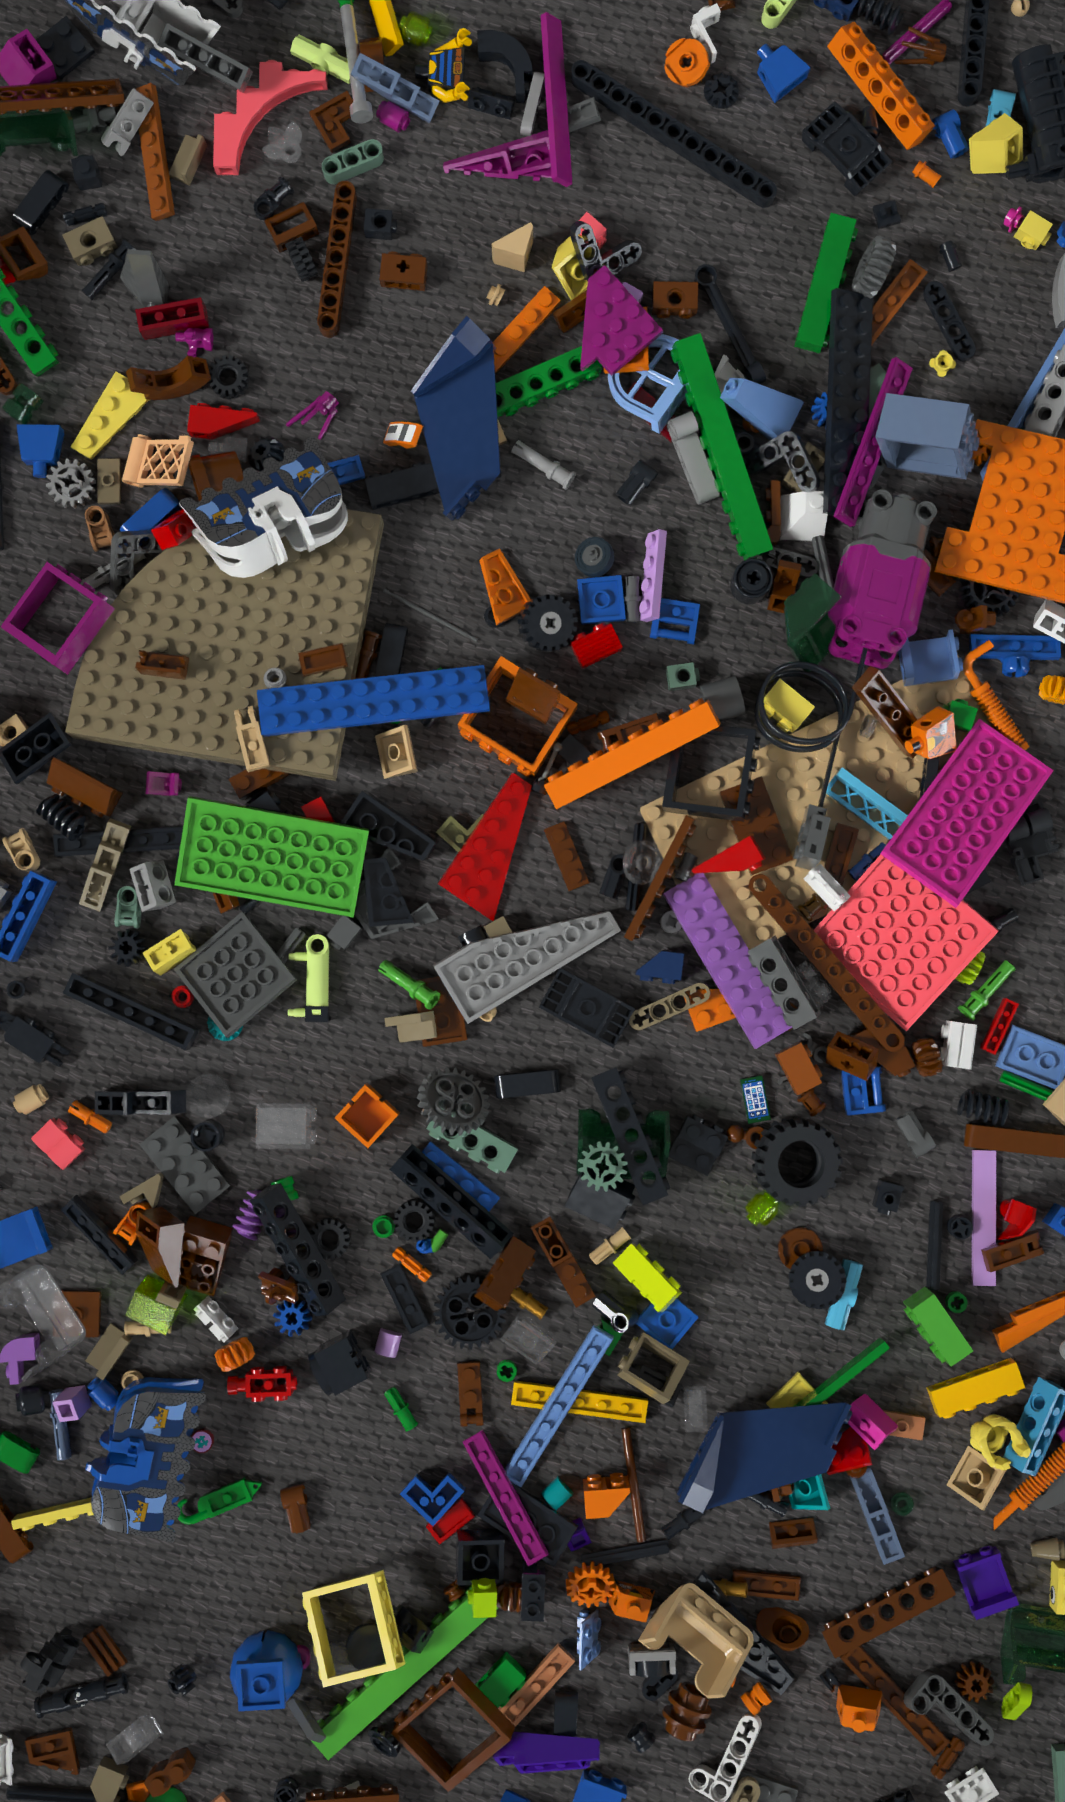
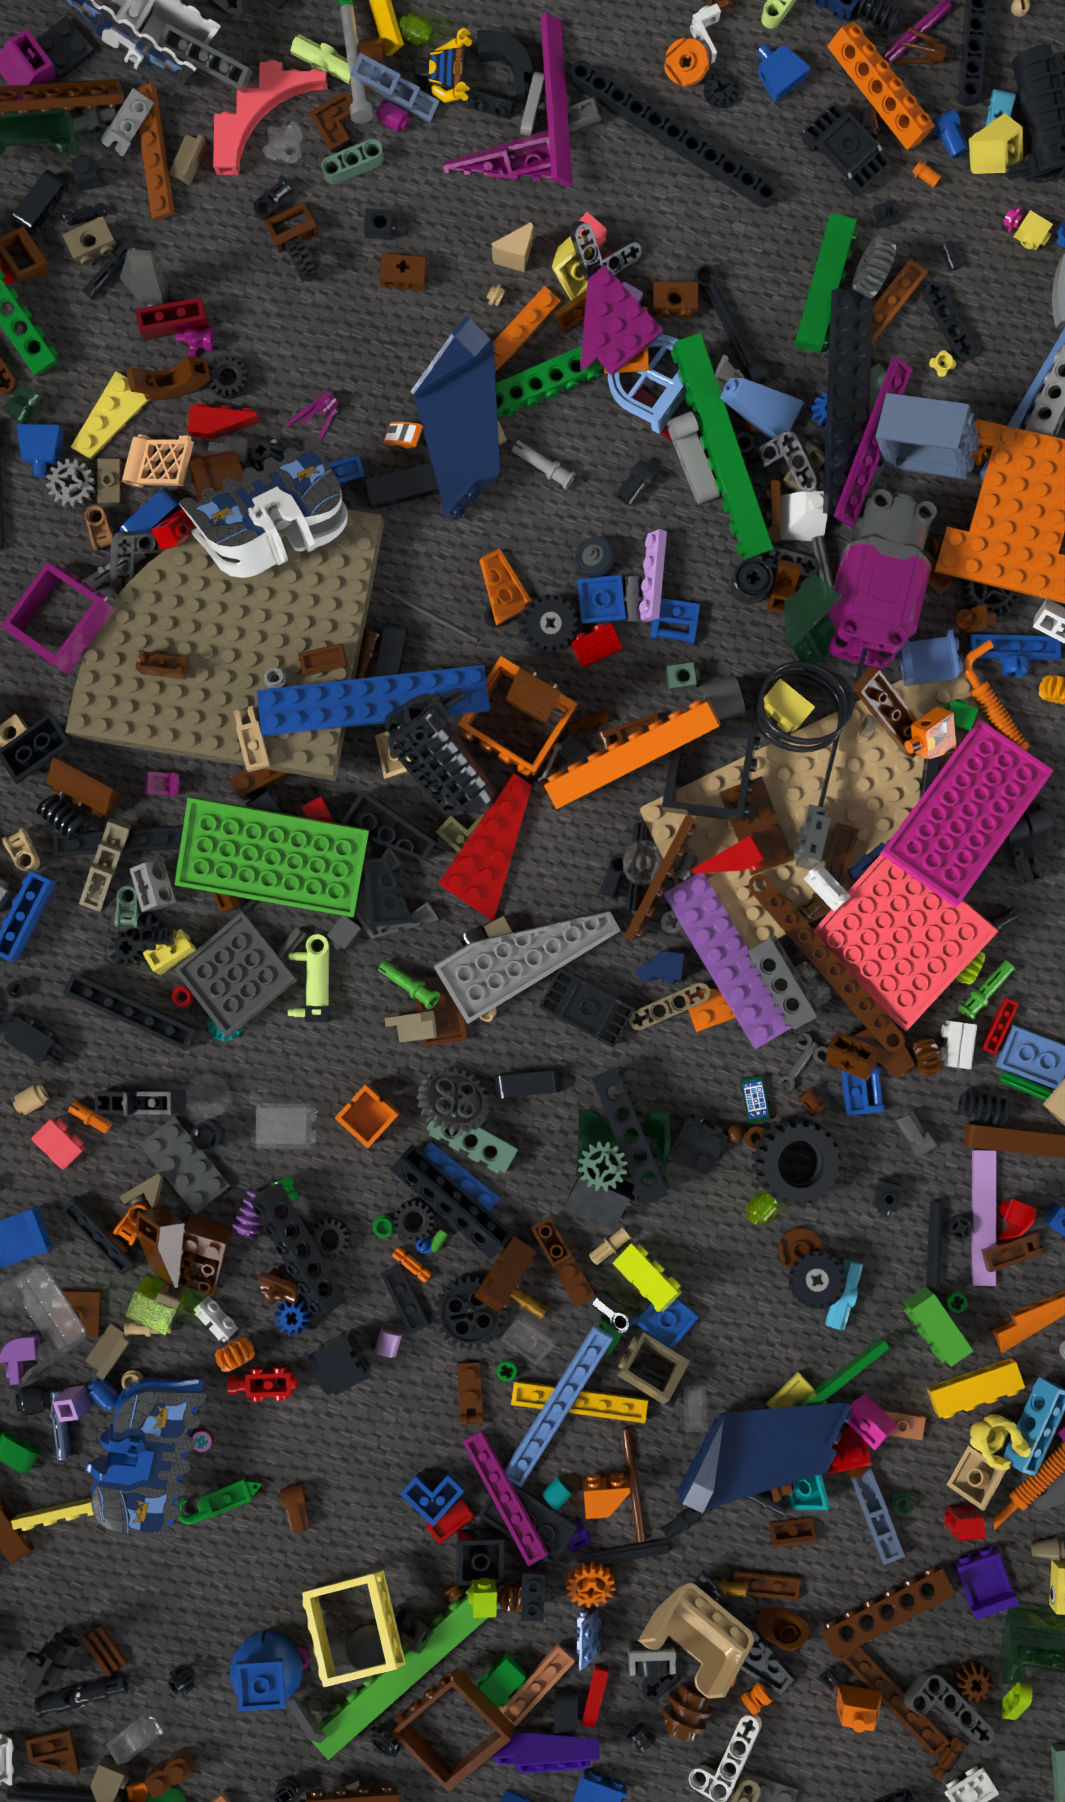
reddish brown beam [317,181,357,338] -> none
green axle [384,1387,418,1432] -> none
reddish brown plate [544,821,589,891] -> none
orange torso [608,1580,655,1622] -> none
dark orange brick [775,1042,822,1095] -> none
medium azure fence [826,767,908,840] -> none
none -> black piece [135,912,177,951]
none -> black piece [385,687,496,815]
none -> red piece [581,1664,609,1728]
none -> red brick [943,1504,986,1541]

